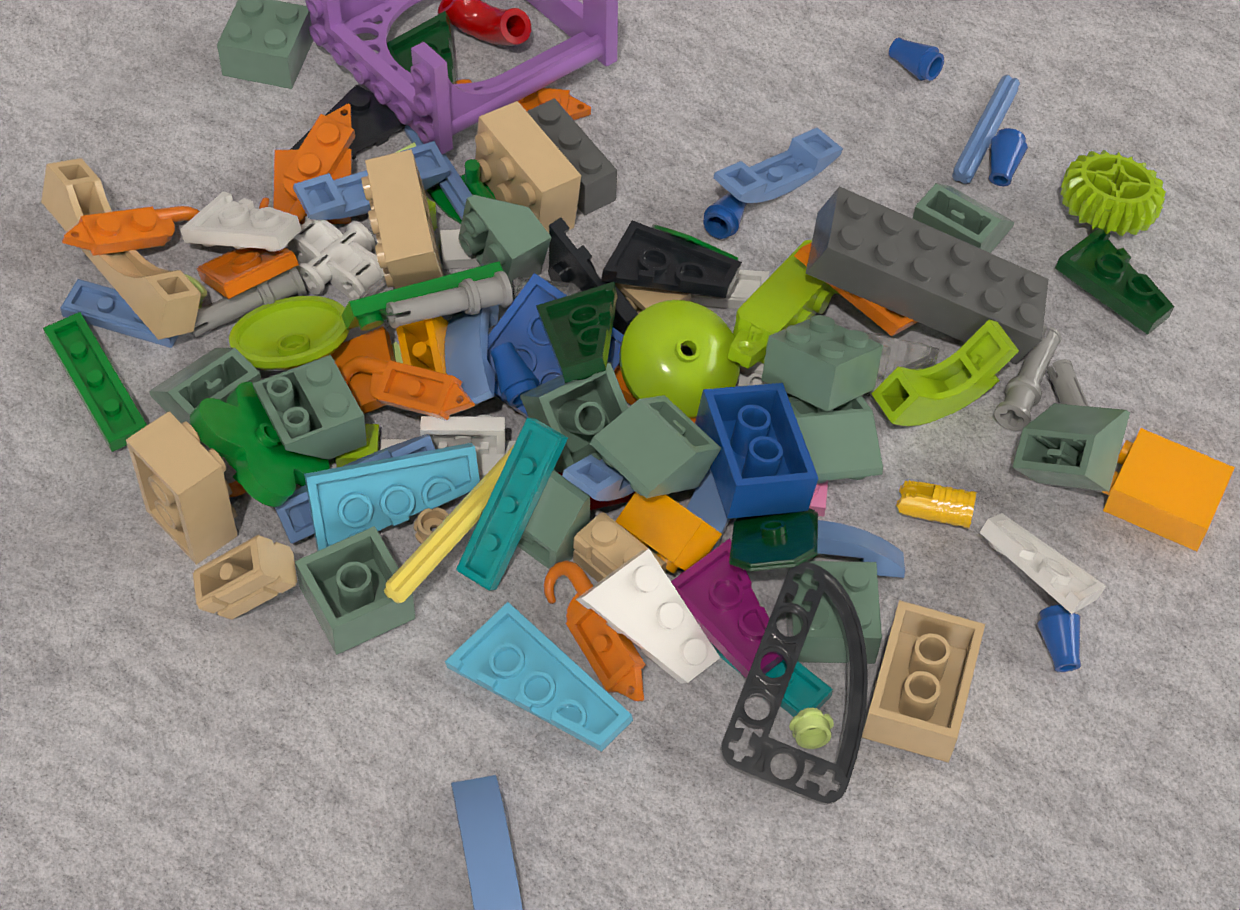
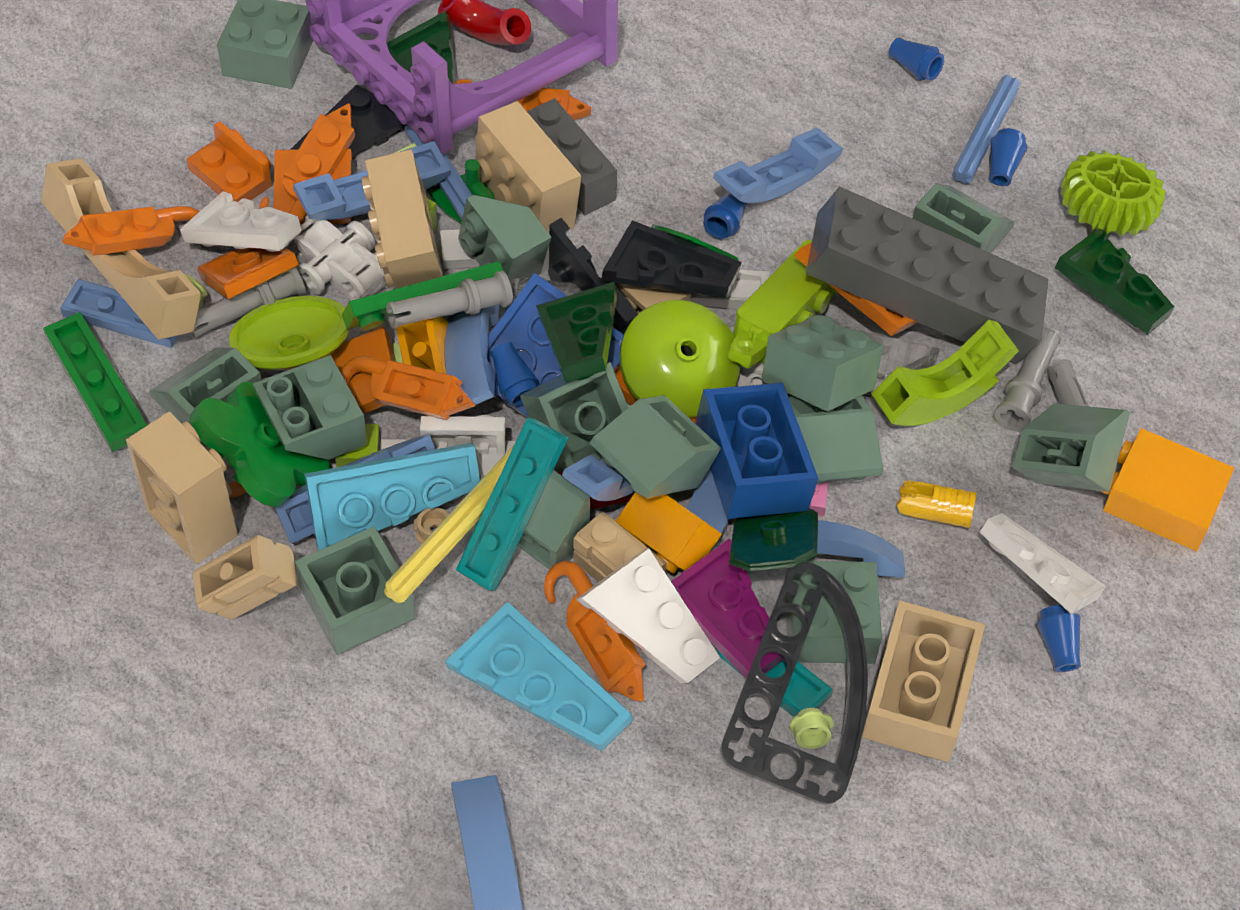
none -> orange bracket [186,121,272,202]

